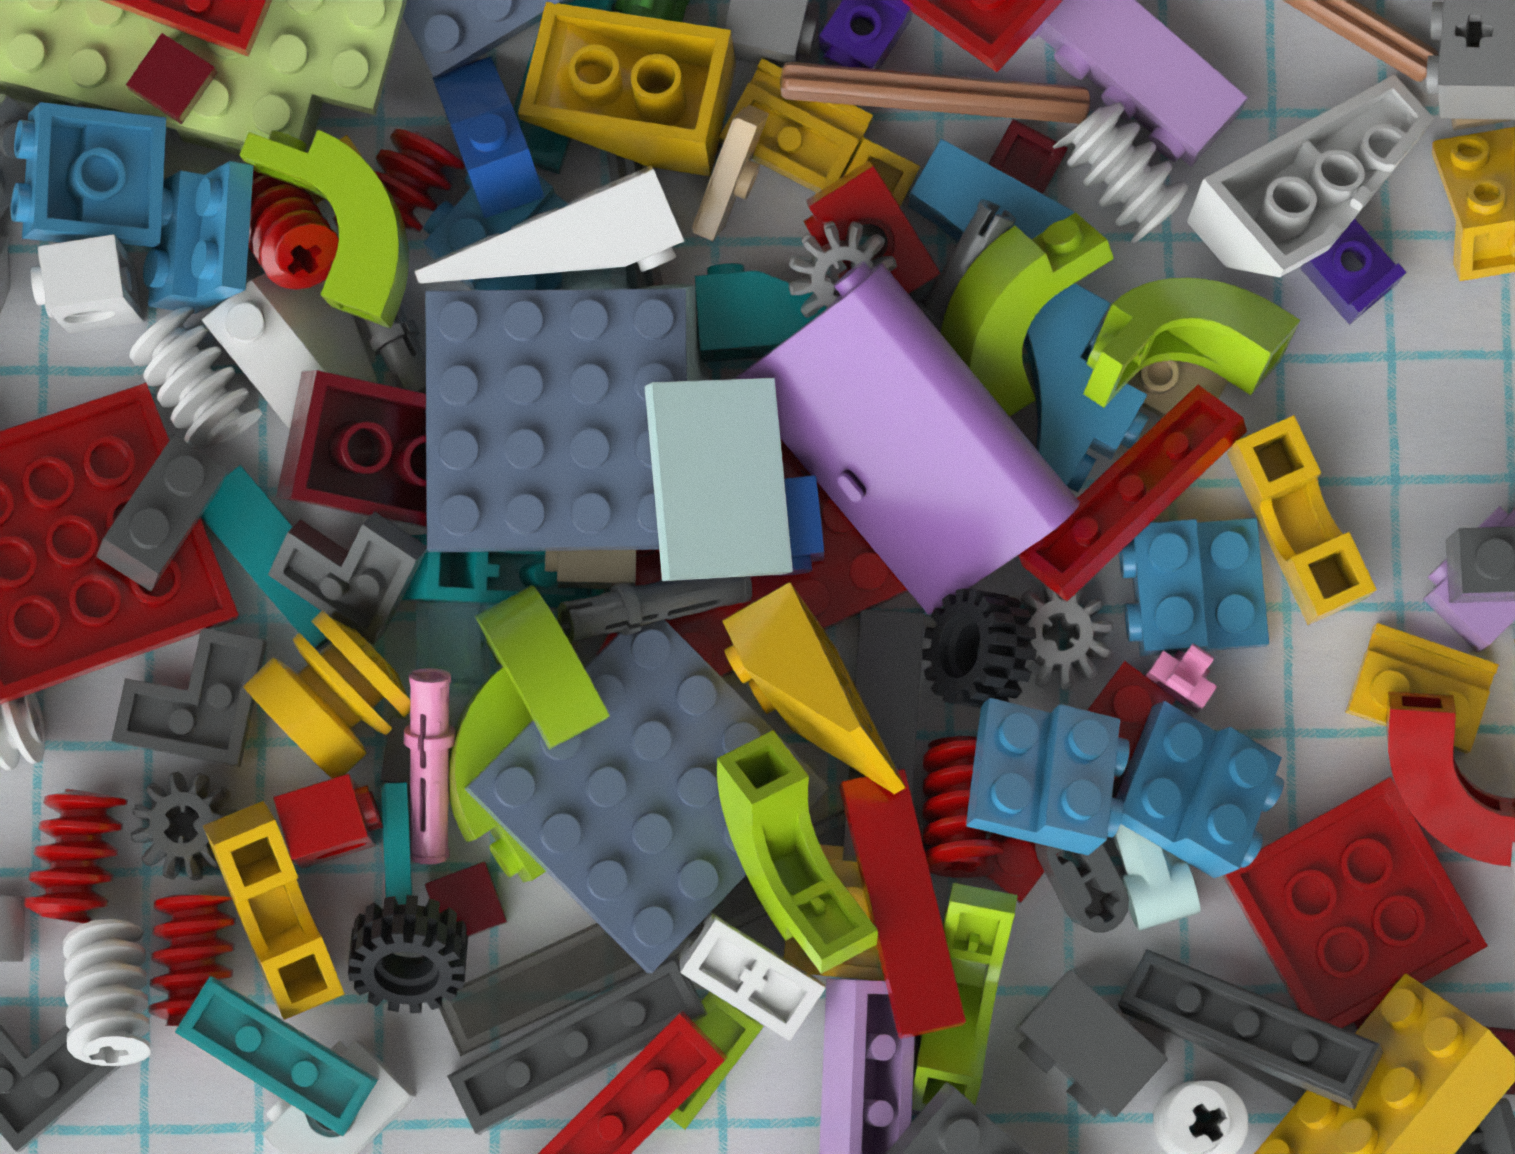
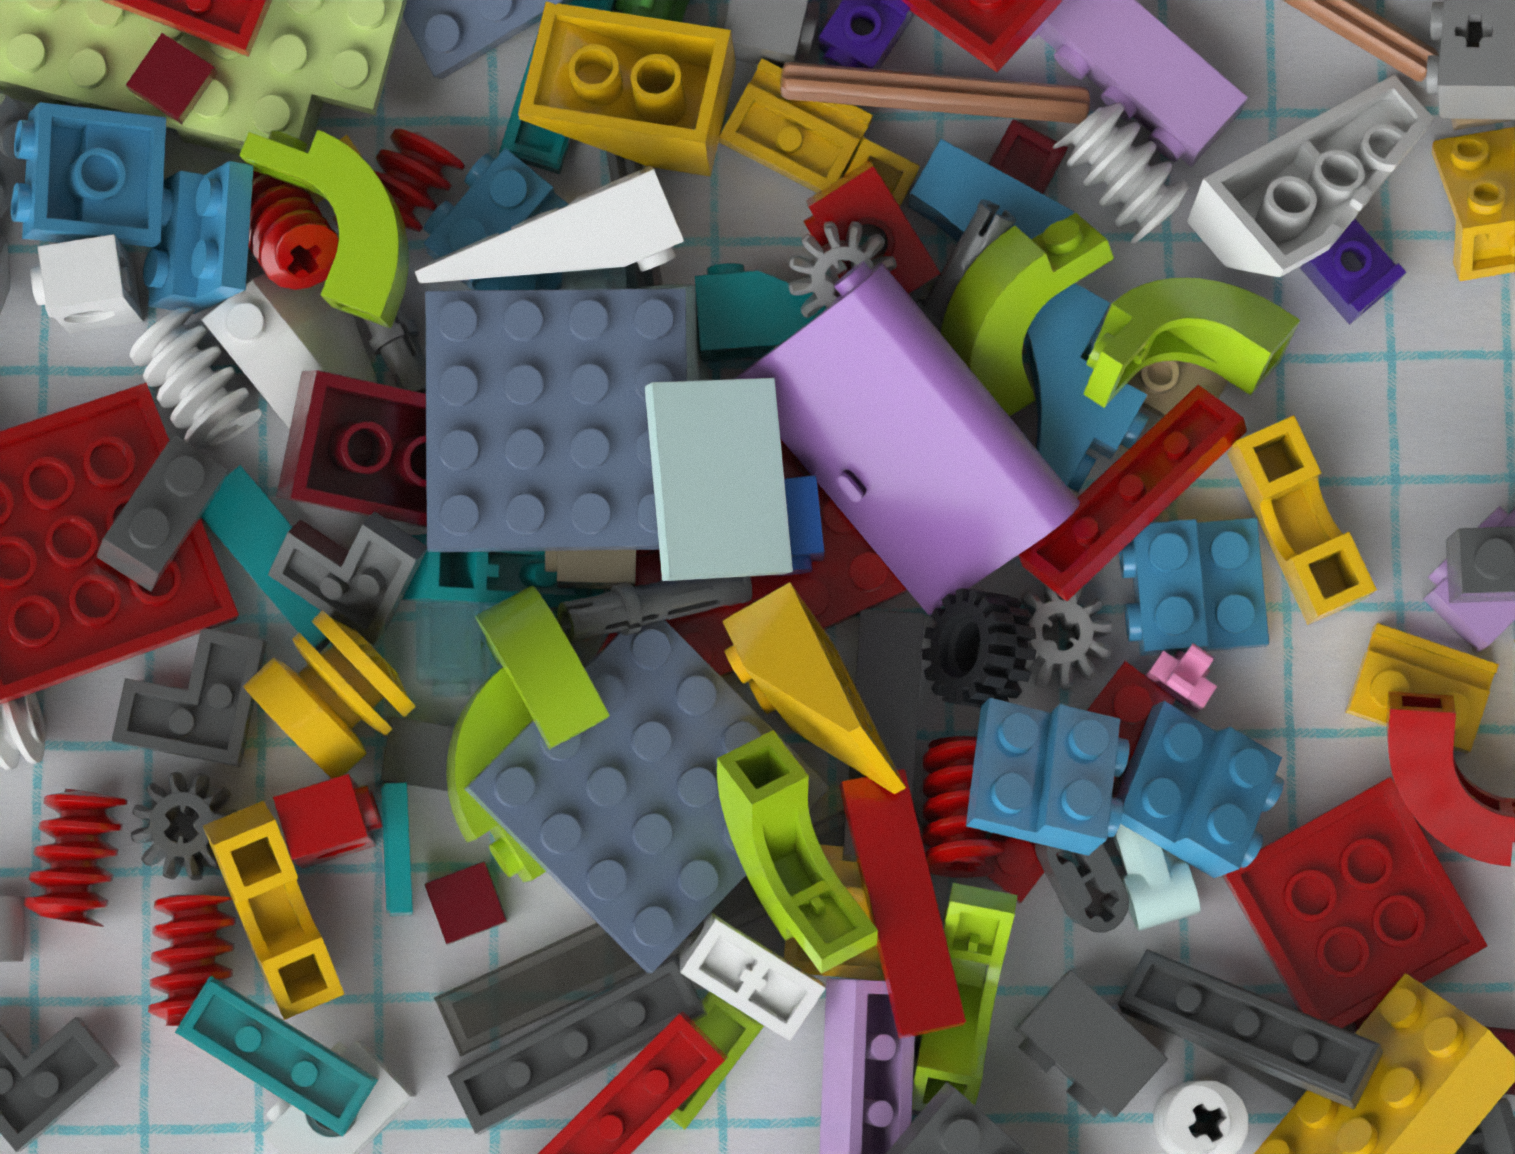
white piece [63,919,151,1066] -> none
black tyre [348,895,468,1013] -> none
bright pink pin [404,668,456,865] -> none
blue slope [432,56,544,219] -> none
tan plate [692,105,769,241] -> none

